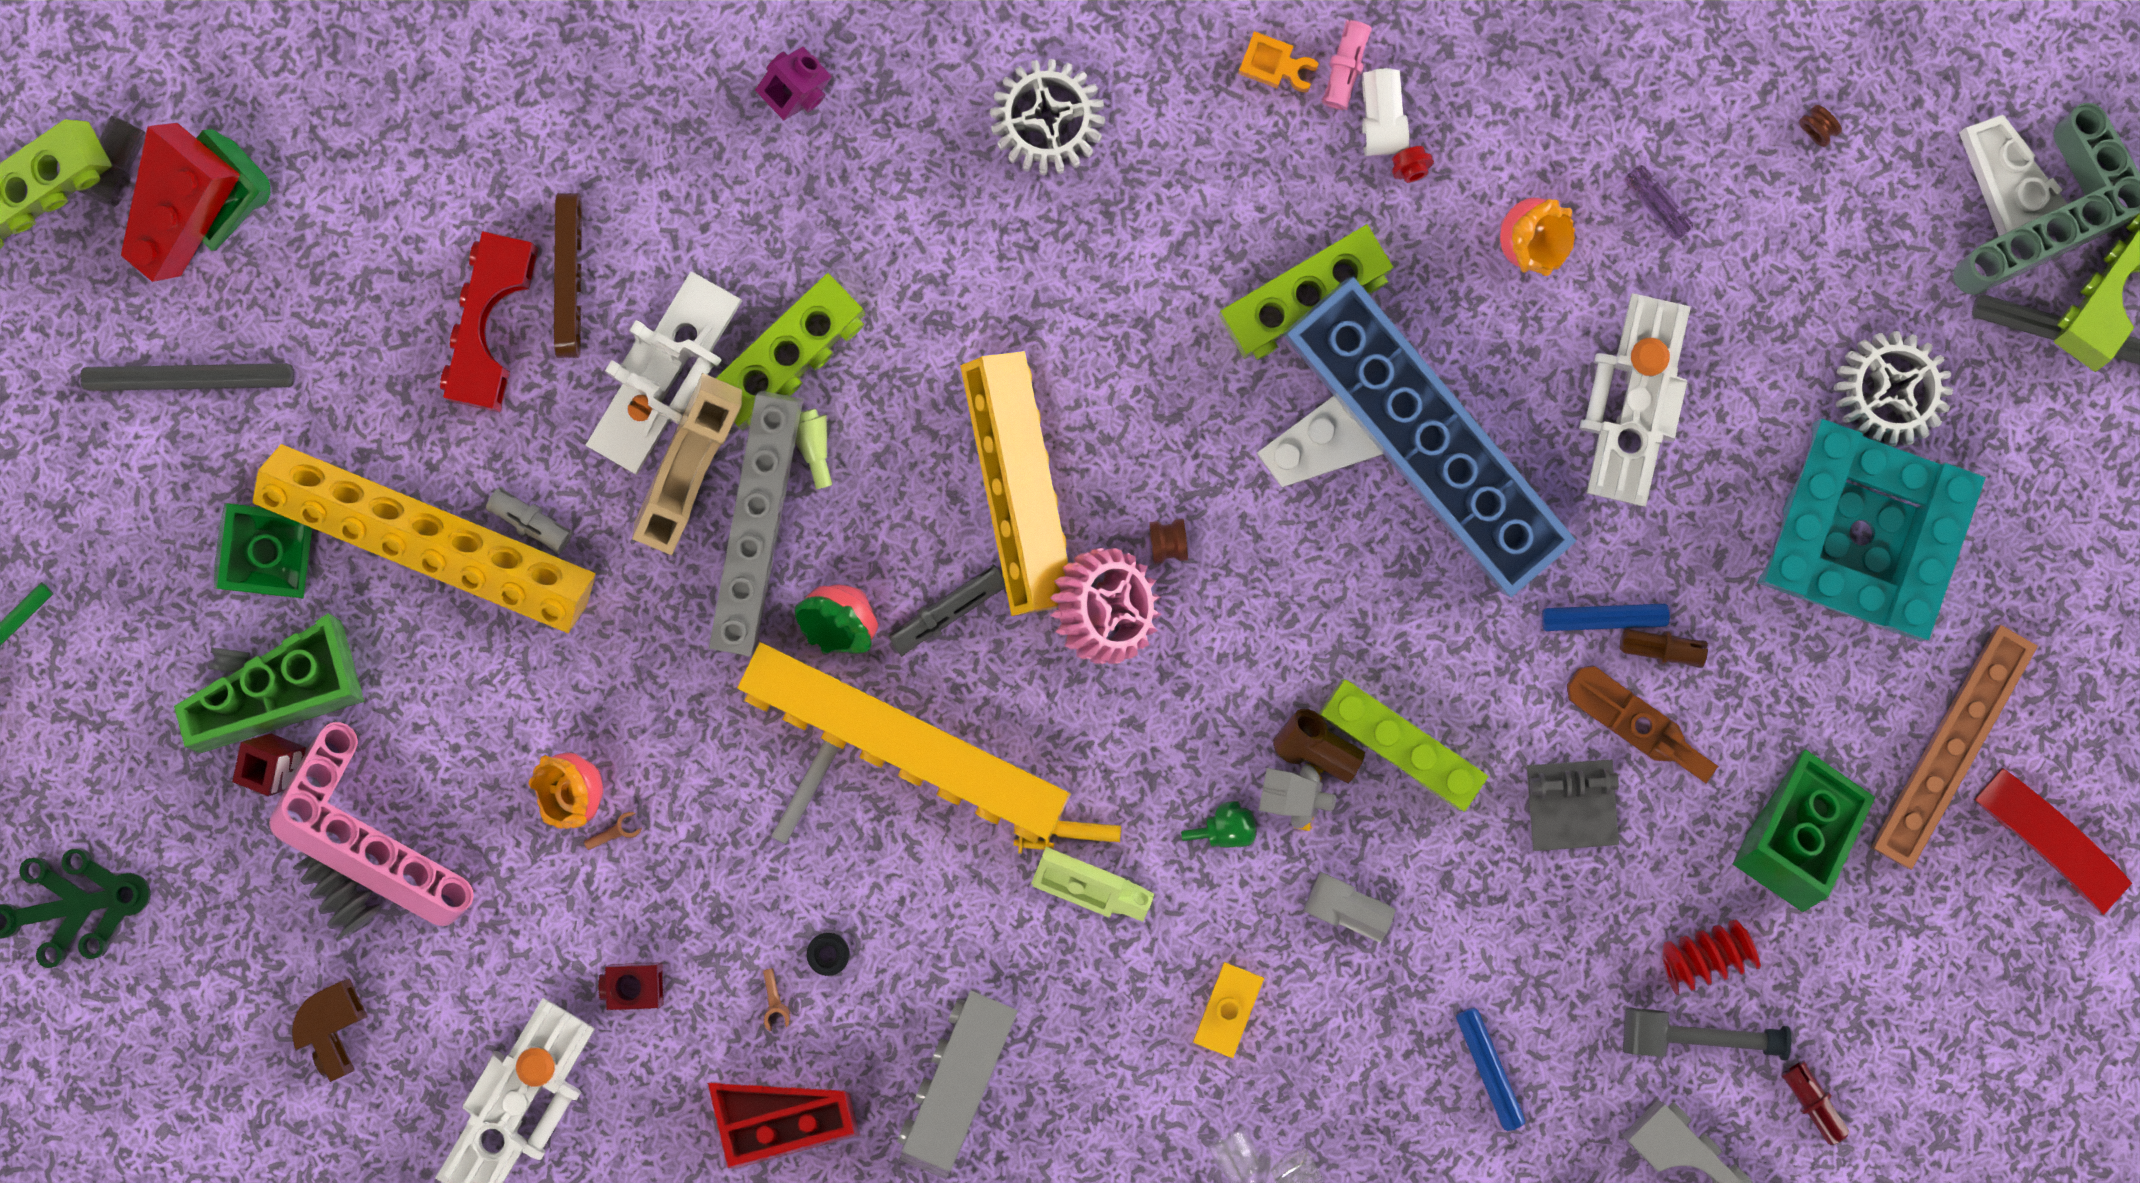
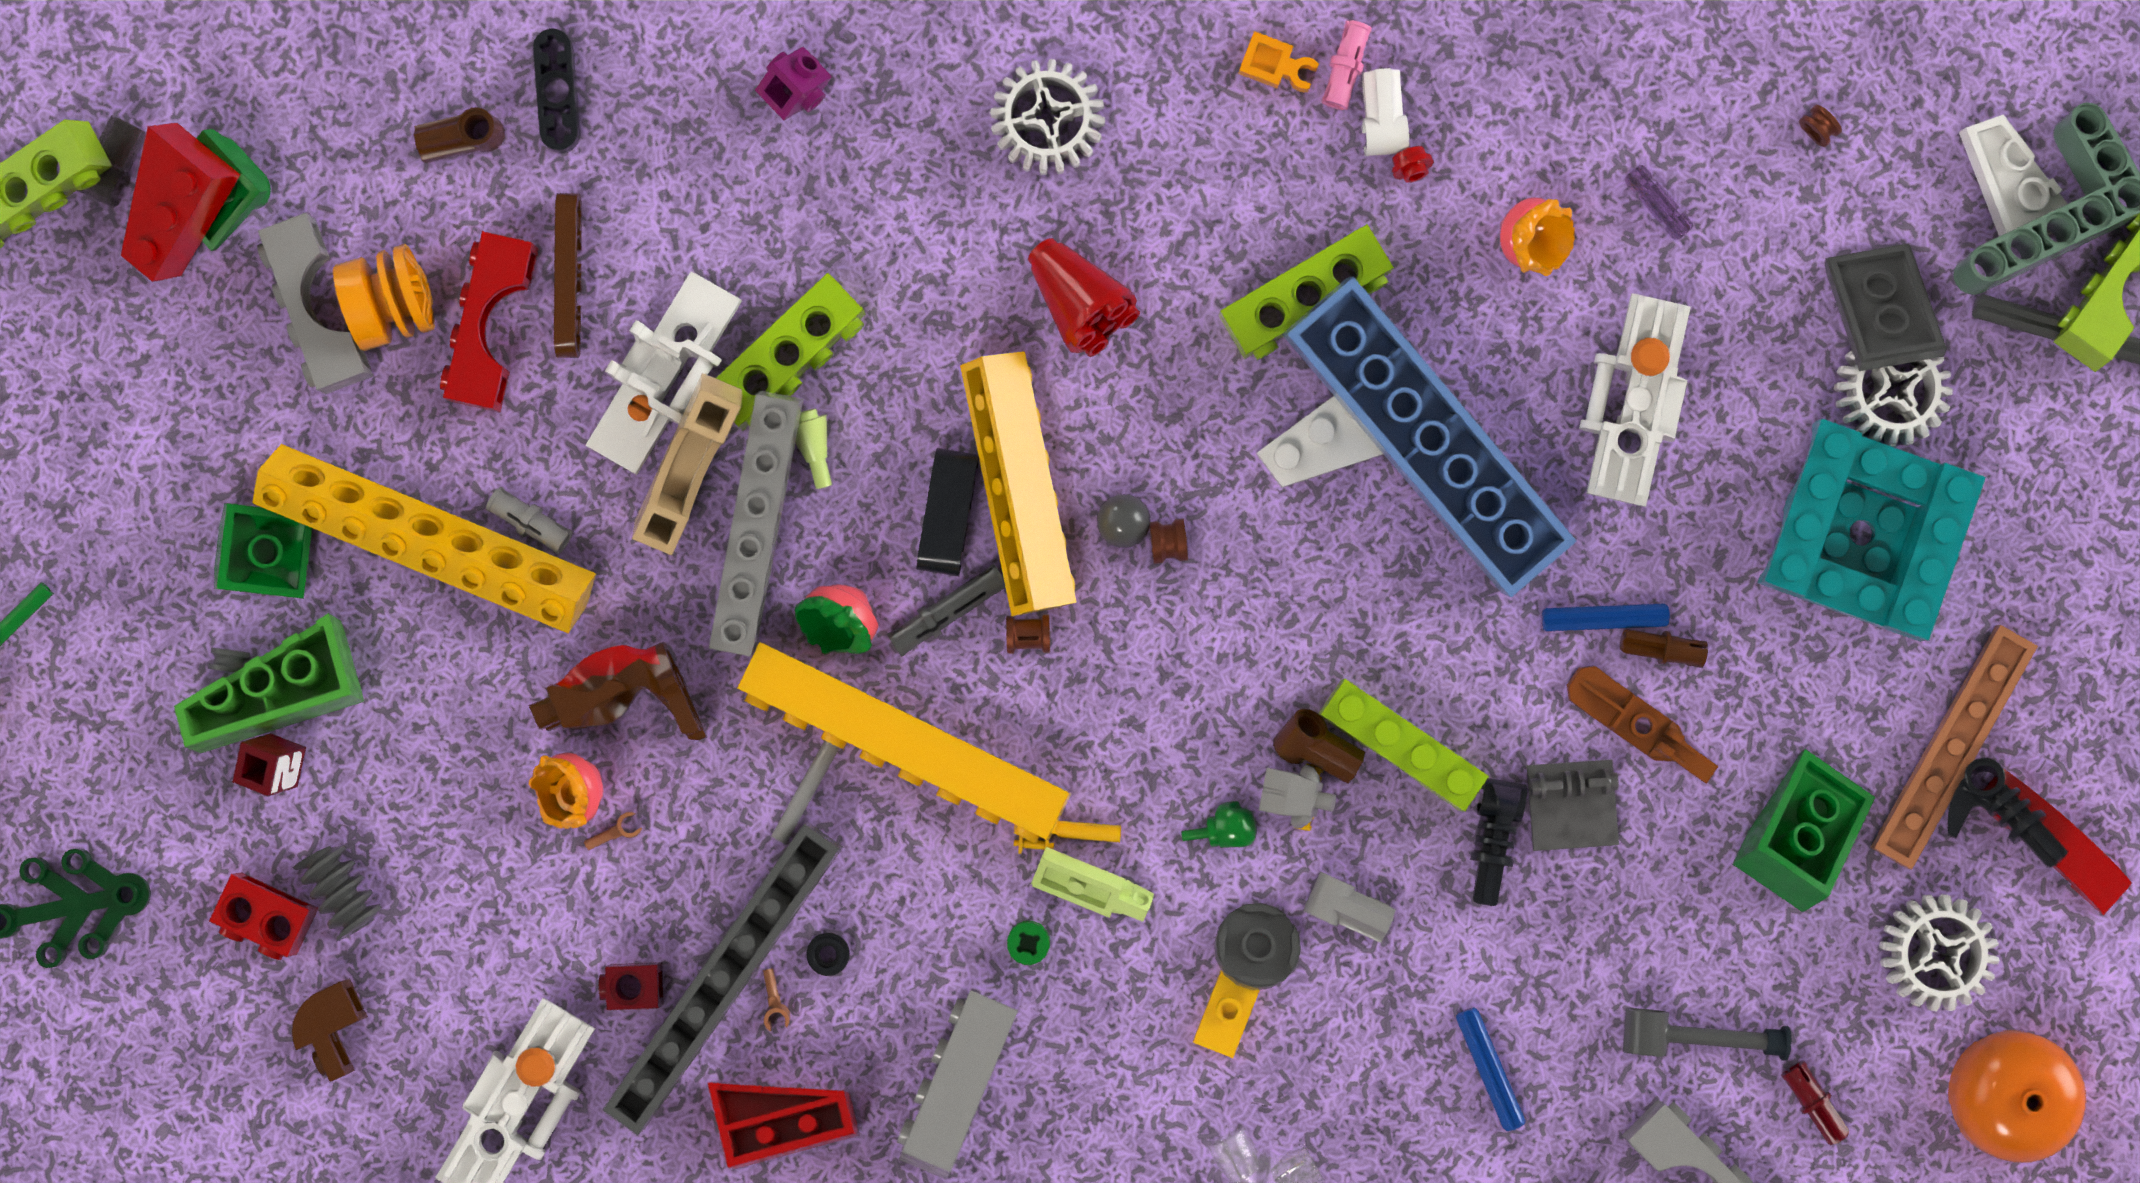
dark grey axle [80,363,294,391] -> none
bright pink beam [269,722,474,926] -> none
bright pink gear [1050,548,1162,664] -> none
red piece [1663,919,1761,996] -> none
none -> red brick [209,872,318,960]
none -> light grey arch [257,213,373,394]
none -> light orange wheel [333,244,435,351]
none -> reddish brown piece [413,107,505,163]
none -> reddish brown hips [529,642,707,741]
none -> black beam [533,28,580,153]
none -> dark grey brick [603,822,843,1135]
none -> black beam [916,448,979,577]
none -> copper bush [1006,614,1050,654]
none -> green wheel [1007,921,1050,965]
none -> red cone [1028,238,1140,357]
none -> dark grey piece [1097,494,1150,548]
none -> dark grey tile [1214,903,1301,990]
none -> black piece [1470,778,1527,906]
none -> dark grey tile [1824,243,1947,371]
none -> white gear [1879,894,2000,1011]
none -> black piece [1948,758,2068,868]
none -> orange cylinder [1948,1030,2086,1163]

